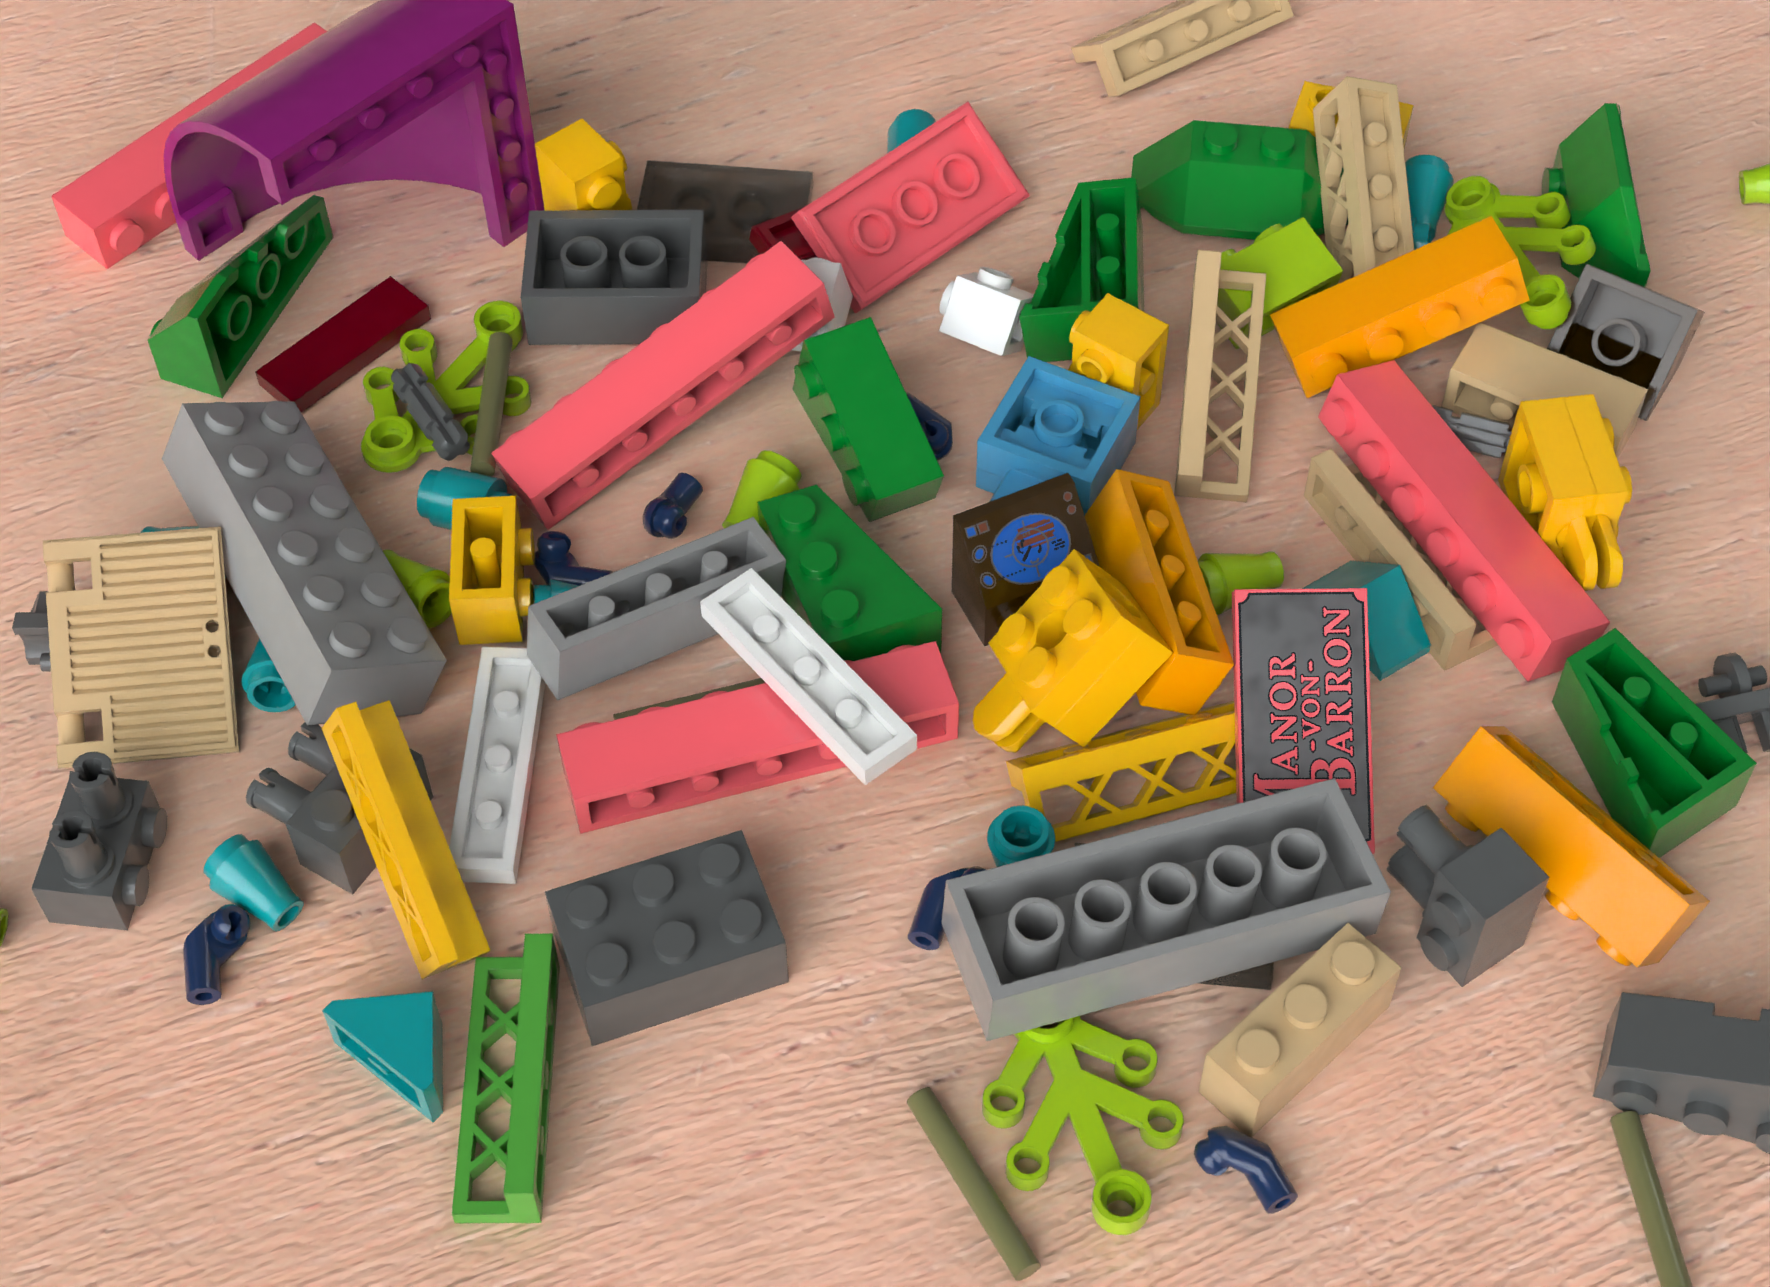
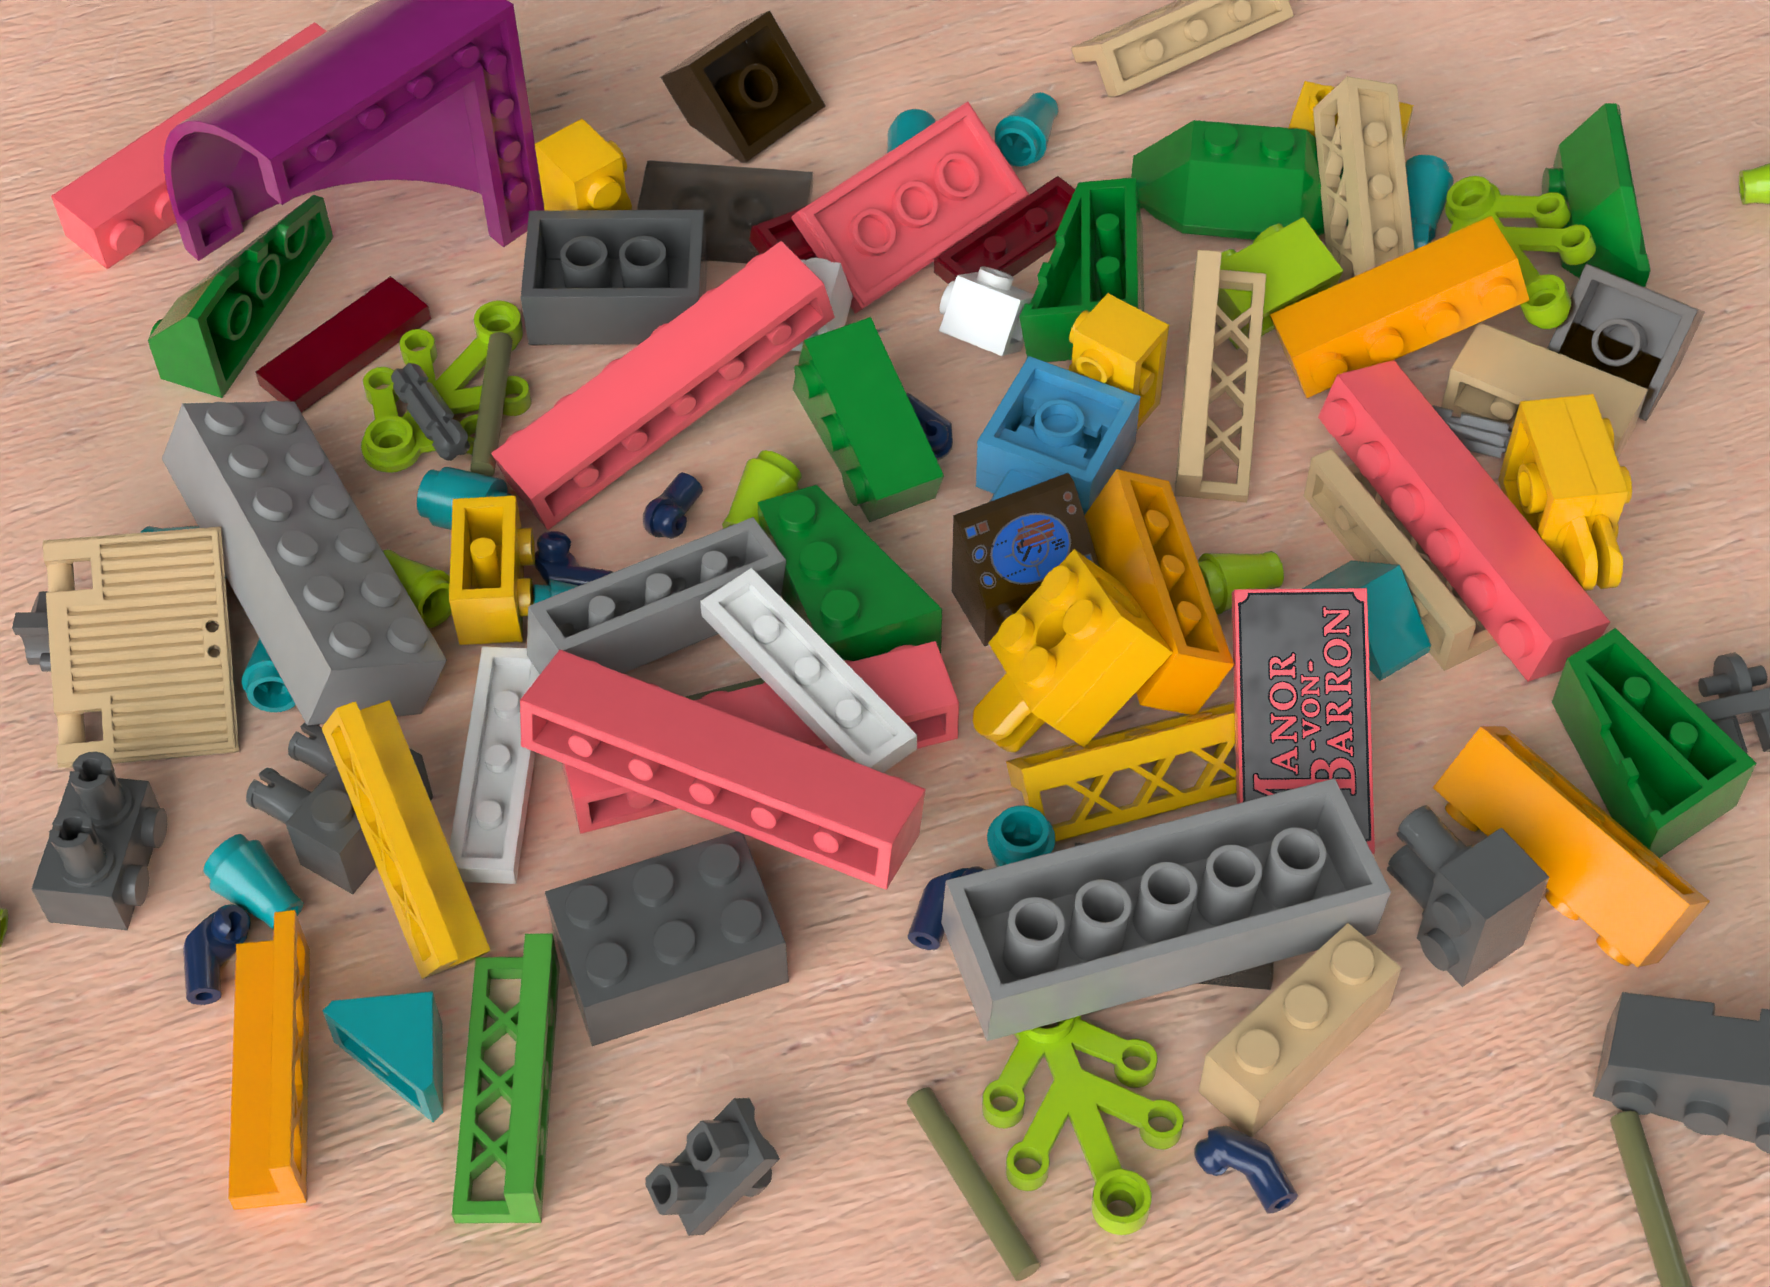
none -> light orange fence [228,910,310,1210]
none -> coral brick [520,650,926,890]
none -> dark grey hips [645,1098,780,1236]
none -> dark brown slope [661,10,826,163]
none -> dark red tile [934,176,1075,284]
none -> teal cone [995,93,1058,167]

